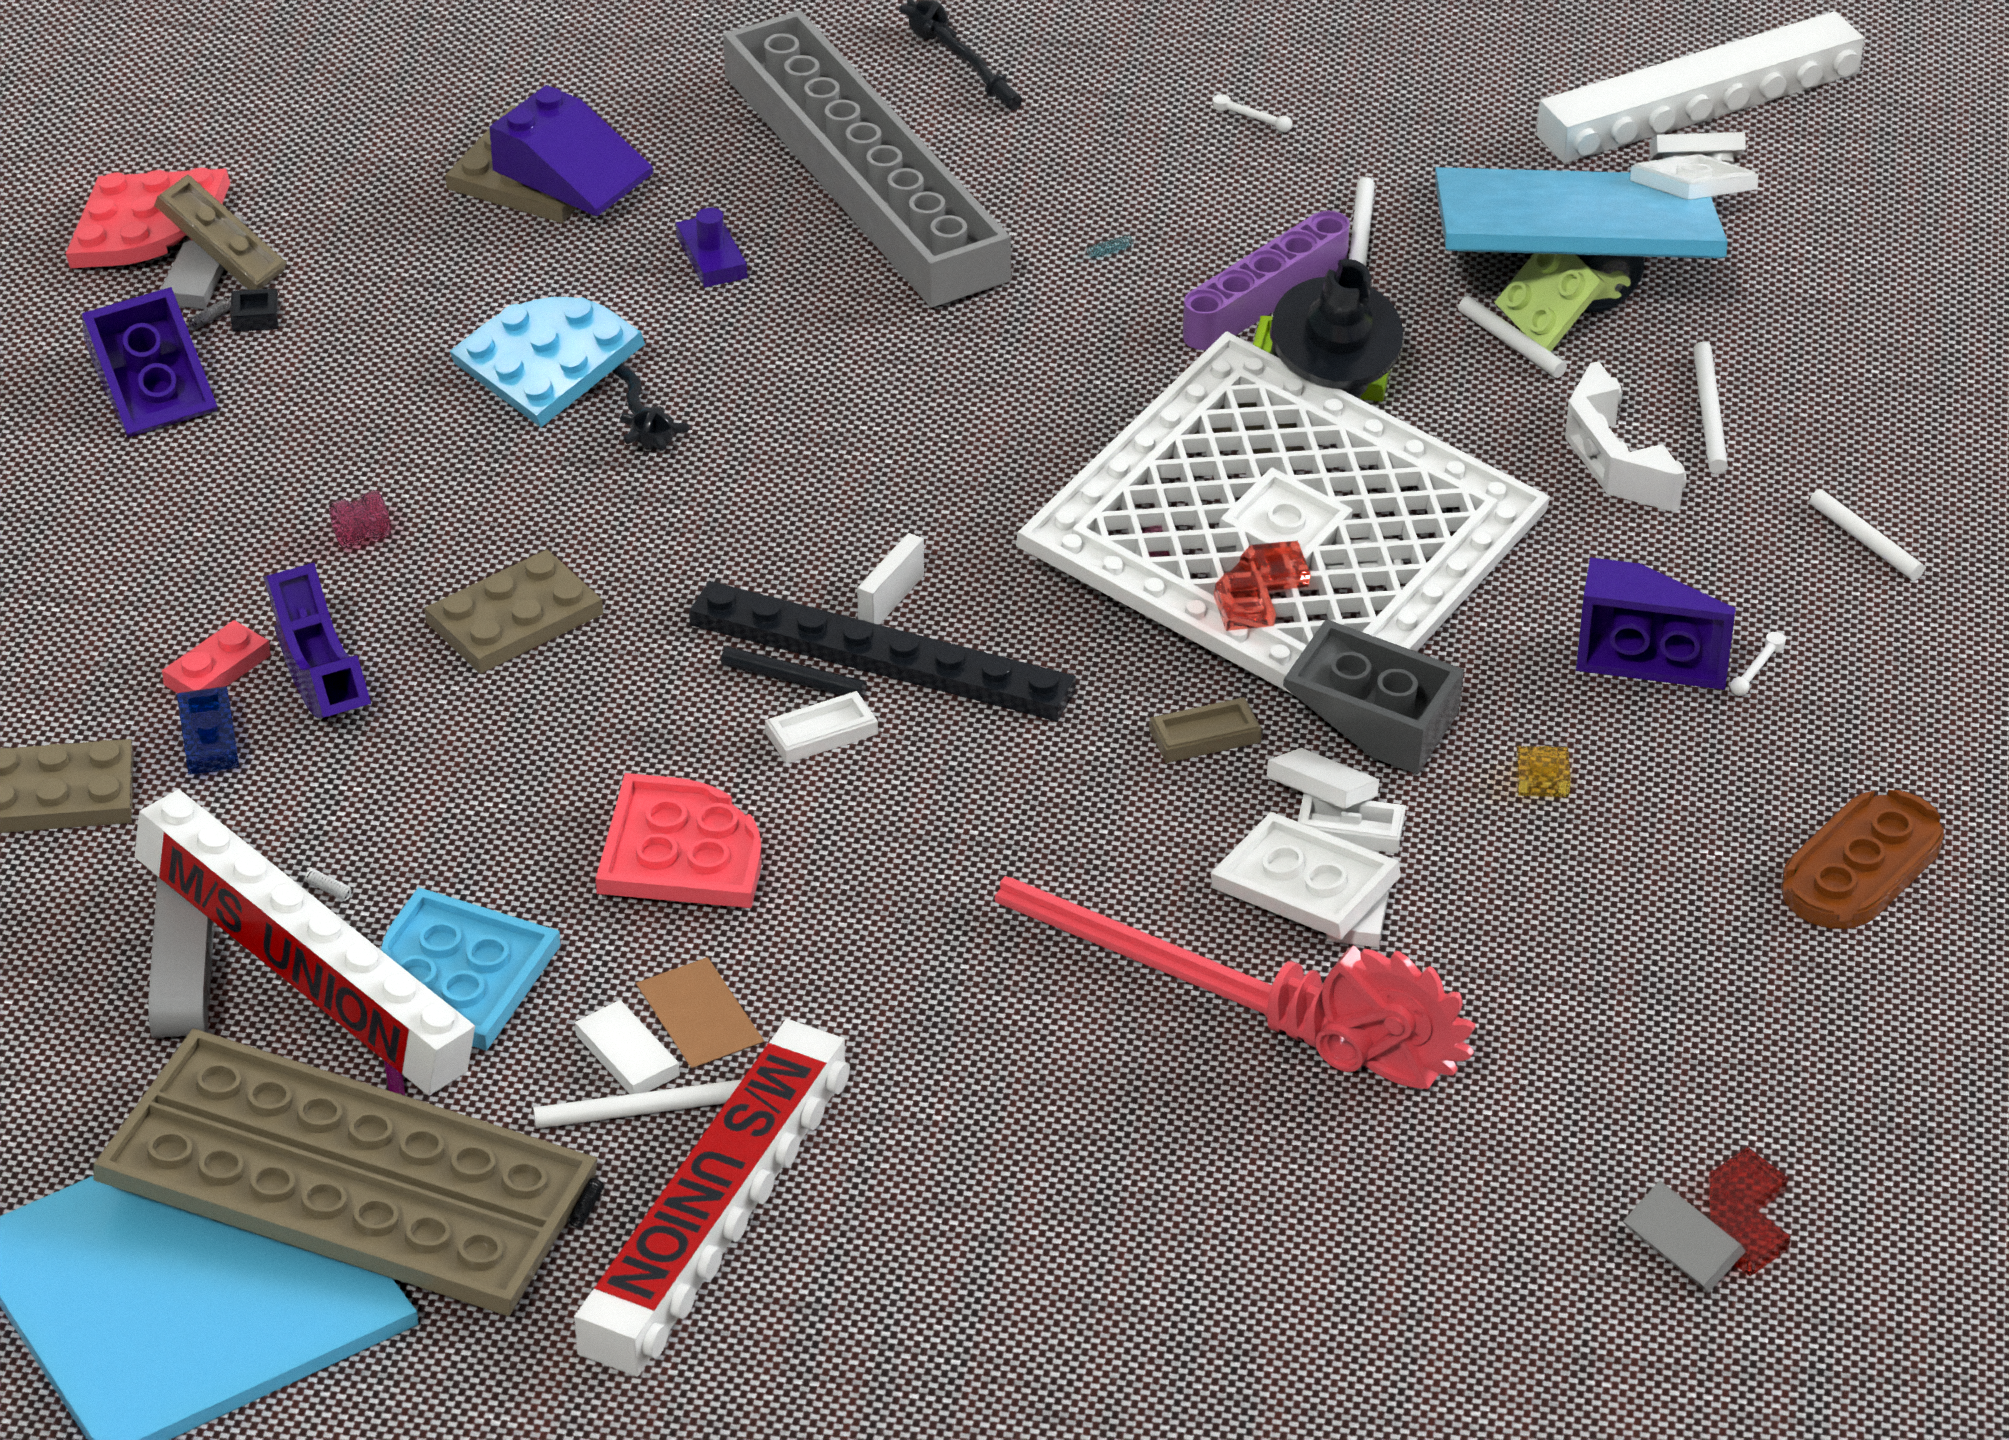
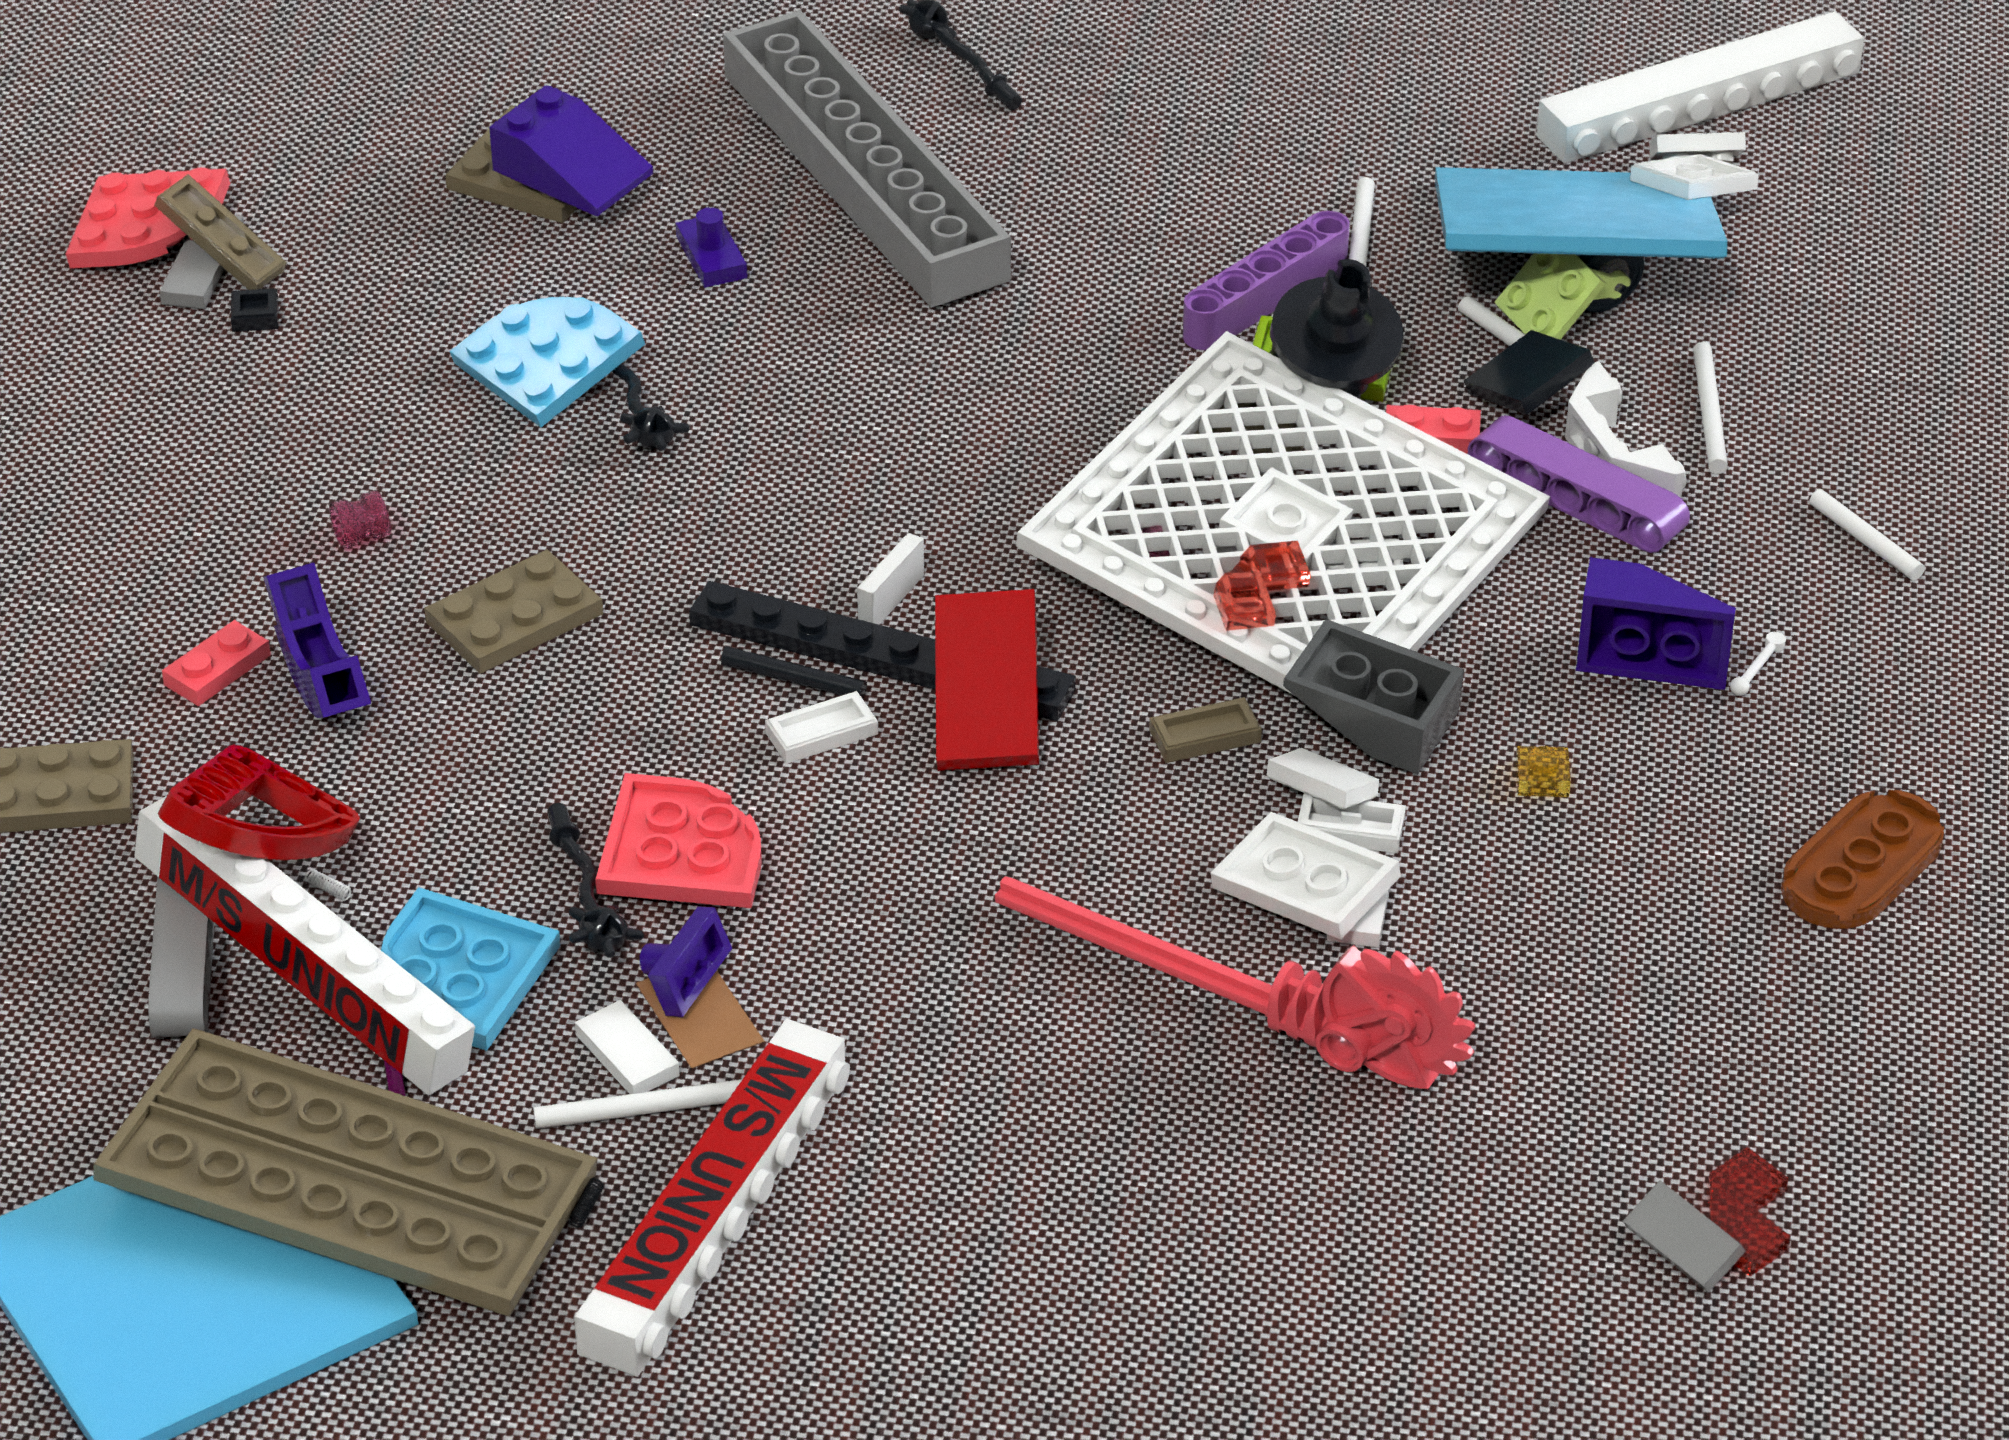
dark purple slope [82,287,218,438] -> none
clear blue plate [177,686,240,775] -> none
light grey leg [188,298,231,330] -> none
clear light blue leg [1087,235,1133,258] -> none
white hinge [1213,94,1293,133] -> none
none -> red beam [158,744,360,860]
none -> black piece [547,803,644,958]
none -> dark purple tile [640,907,732,1017]
none -> red tile [935,589,1039,771]
none -> coral plate [1386,405,1481,454]
none -> black tile [1464,330,1595,415]
none -> medium lavender beam [1468,415,1690,553]

